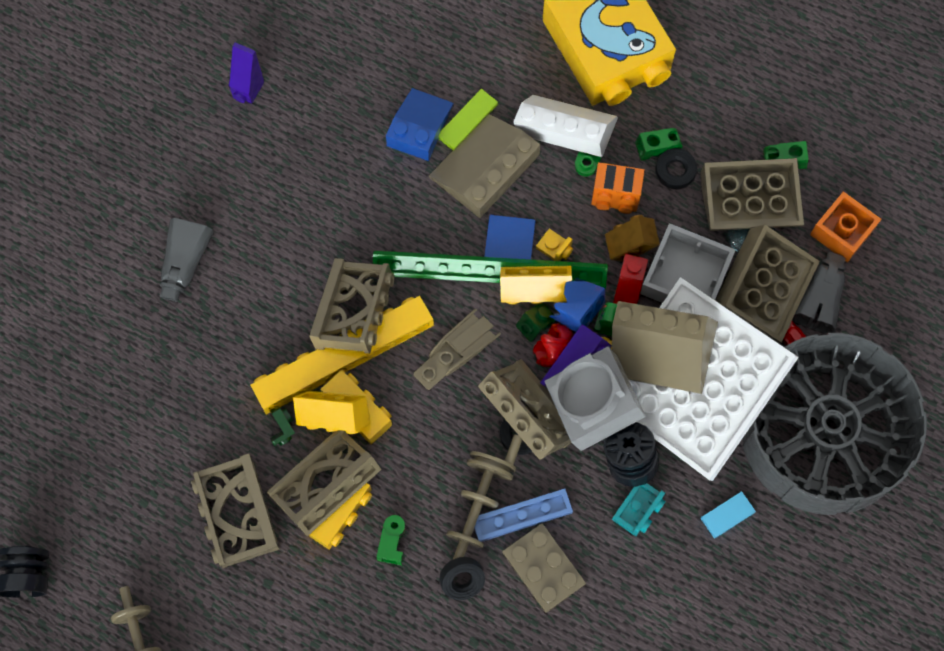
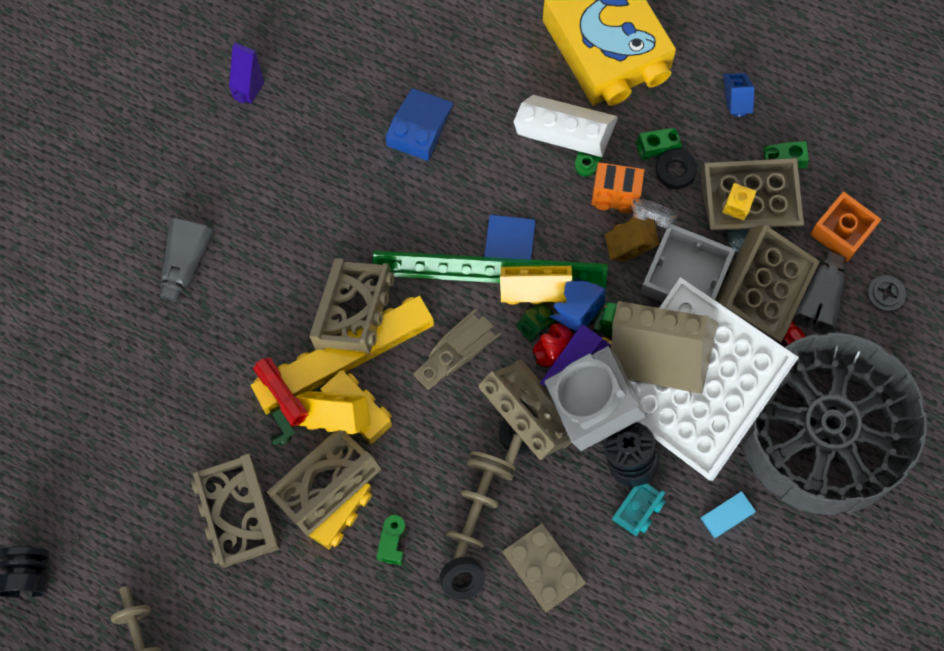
dark tan slope [429,114,540,218] -> none
lime tile [438,89,498,150] -> none
medium blue plate [474,489,573,542] -> none
yellow bracket [536,228,573,261] -> none
red slope [613,254,648,304] -> none
none -> red axle [253,357,309,426]
none -> clear tile [630,198,678,228]
none -> yellow brick [722,183,756,221]
none -> blue slope [723,73,754,117]
none -> dark grey gear [867,275,906,312]

